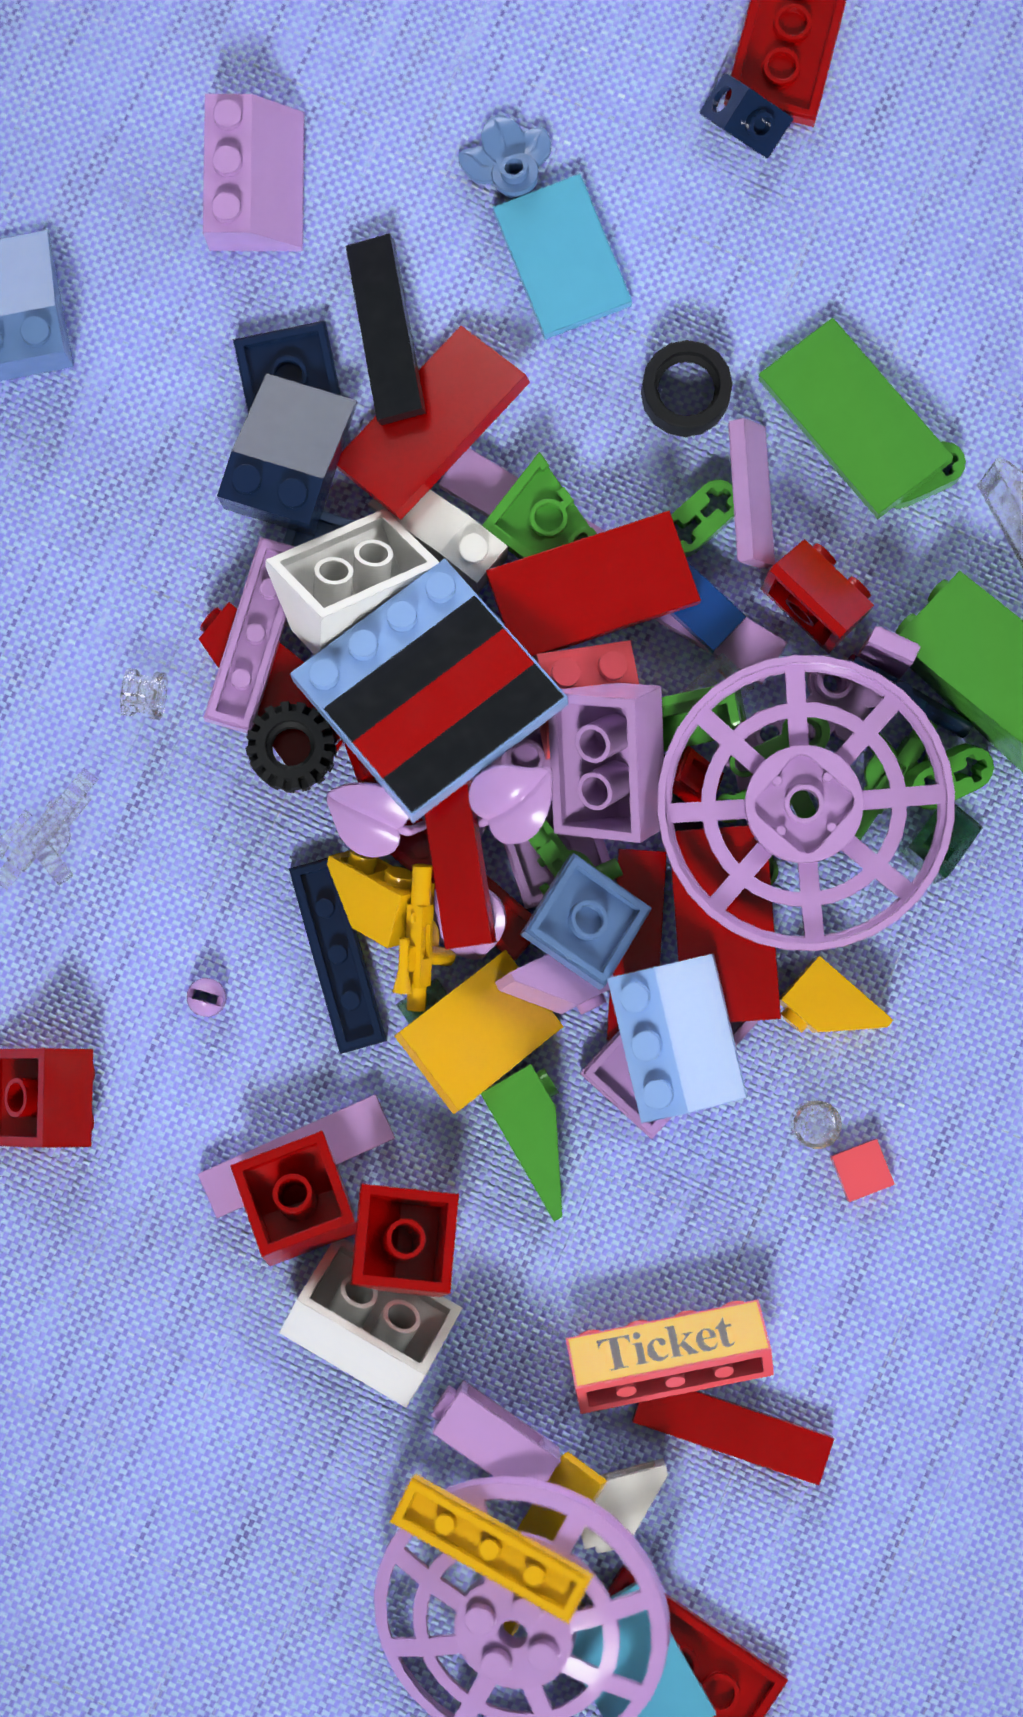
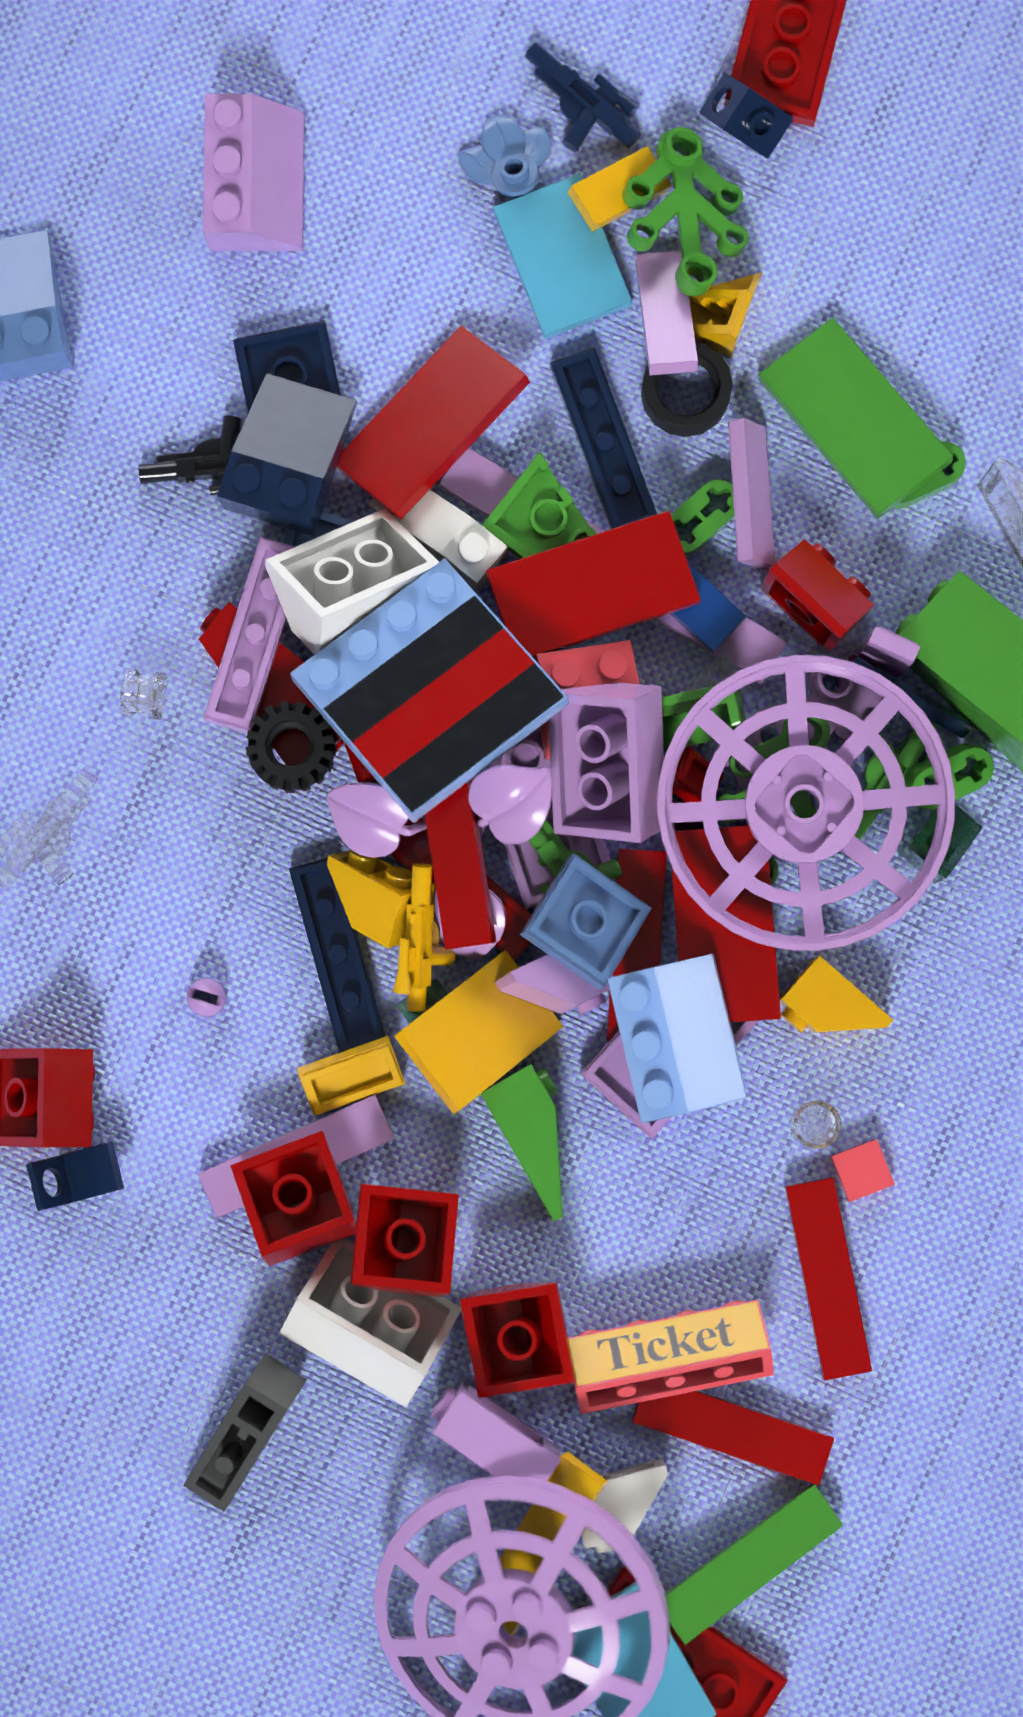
black tile [345,233,426,425] -> none
yellow tile [390,1474,594,1624] -> none
none -> dark blue bracket [26,1142,124,1211]
none -> black piece [138,415,242,496]
none -> dark grey slope [183,1354,307,1512]
none -> yellow tile [297,1035,406,1116]
none -> red slope [460,1282,577,1398]
none -> dark blue piece [525,42,641,152]
none -> dark blue tile [550,347,657,529]
none -> yellow tile [567,146,672,232]
none -> bright green plant [622,127,749,296]
none -> lavender tile [635,251,698,375]
none -> bright green tile [665,1483,844,1645]
none -> yellow slope [689,272,763,357]
none -> red tile [784,1177,872,1381]

